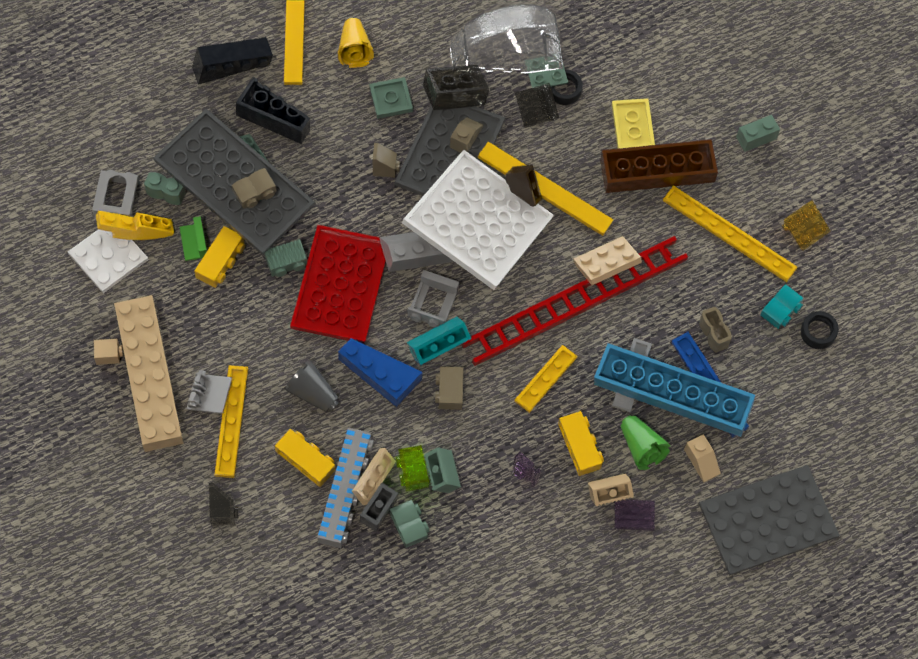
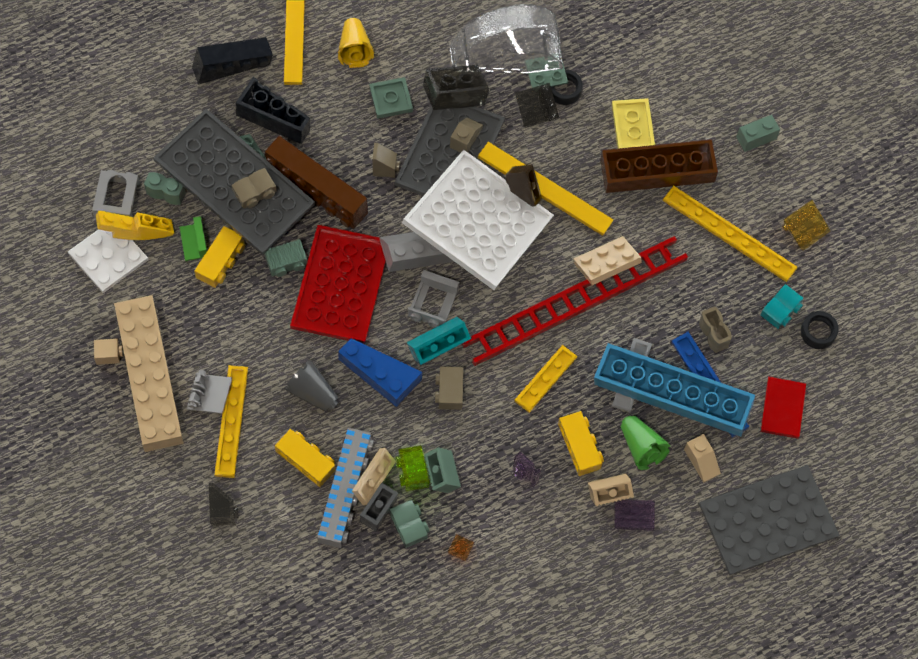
none -> reddish brown brick [265,136,368,229]
none -> clear orange plate [448,534,474,562]
none -> red tile [760,377,806,439]

